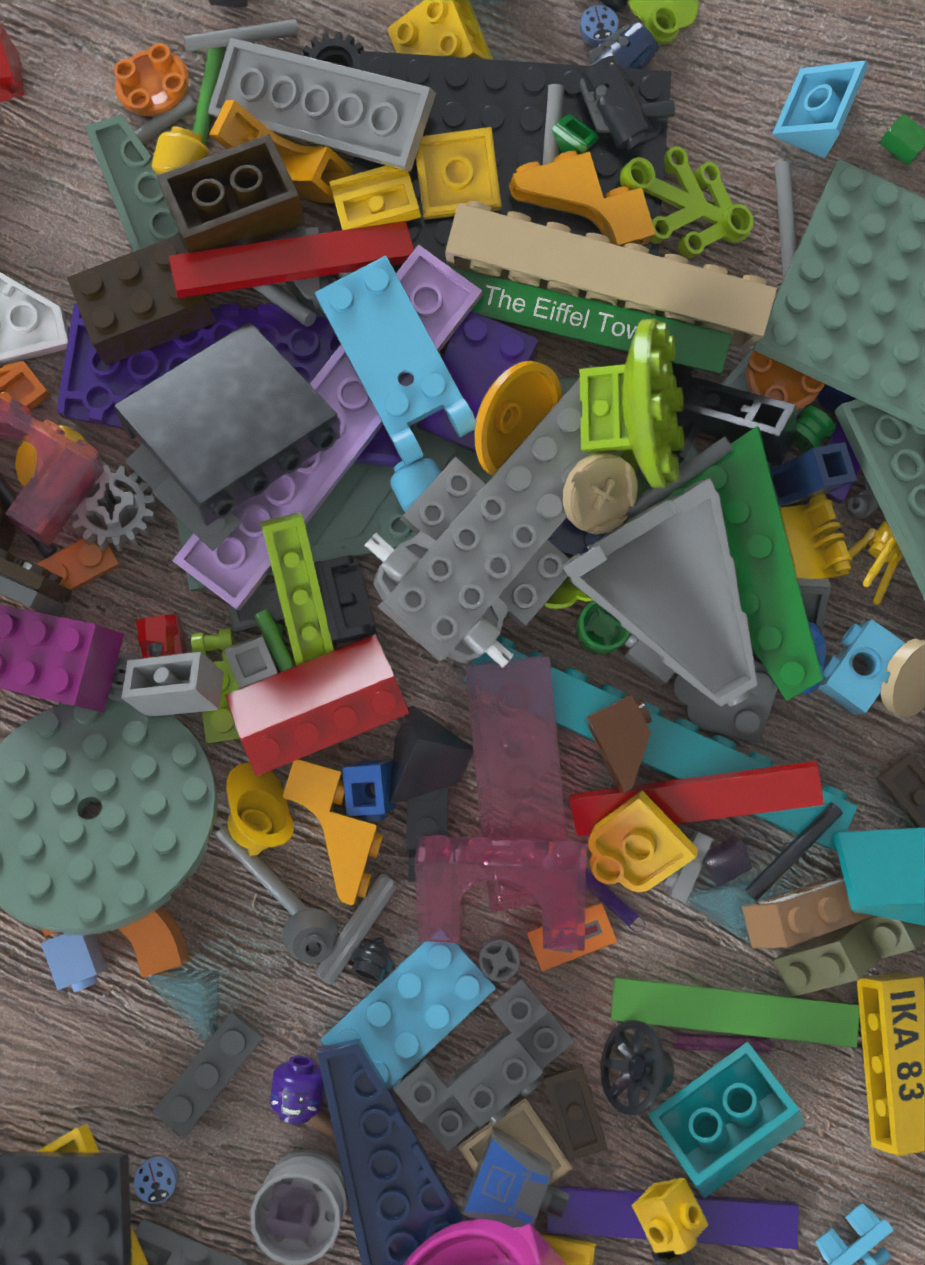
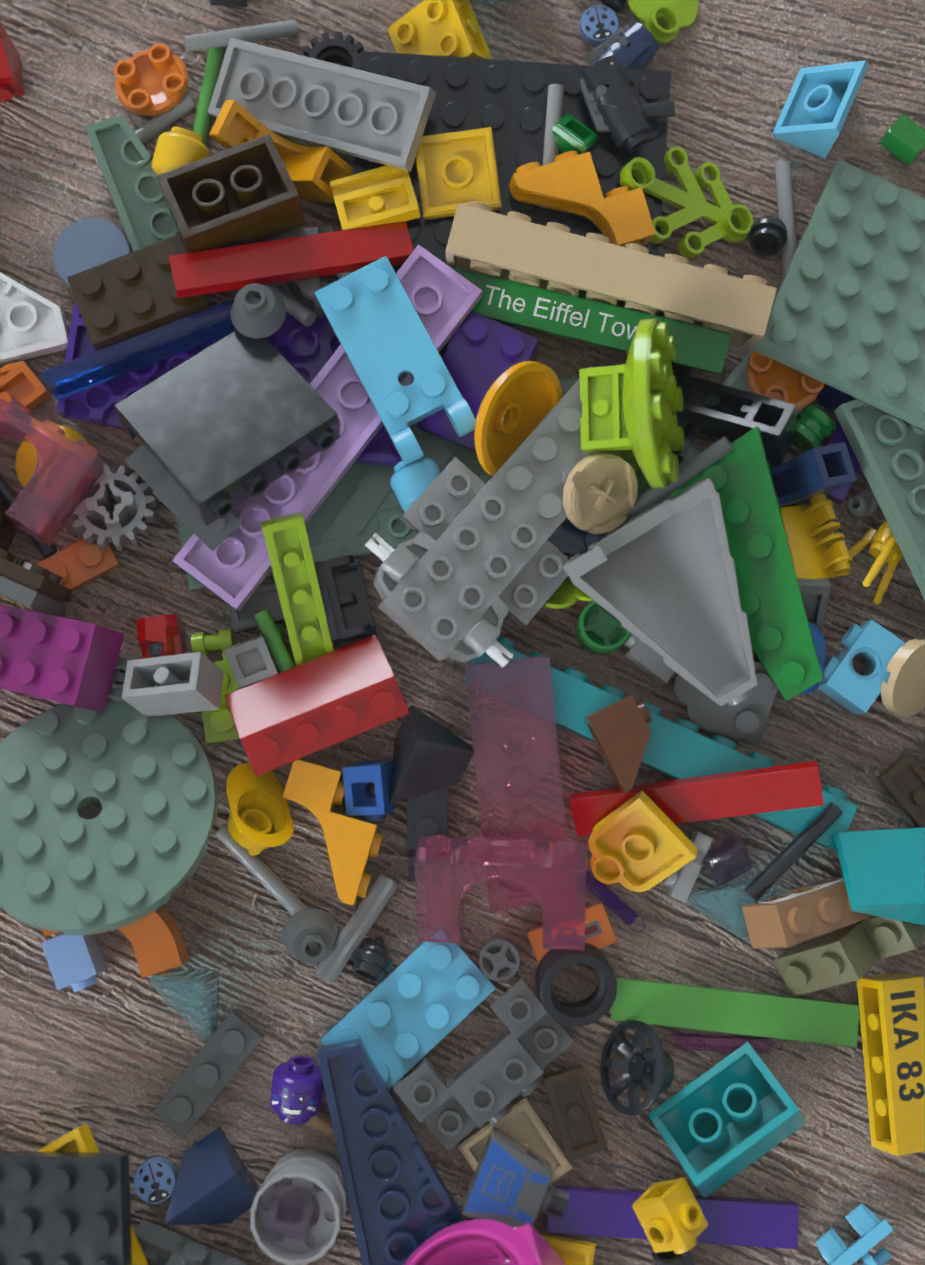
none -> clear blue tile [40,286,268,399]
none -> sand blue tile [53,218,132,288]
none -> dark blue slope [163,1127,260,1226]
none -> dark grey cone [231,283,286,338]
none -> black tyre [535,941,617,1027]
none -> black plate [748,216,788,256]

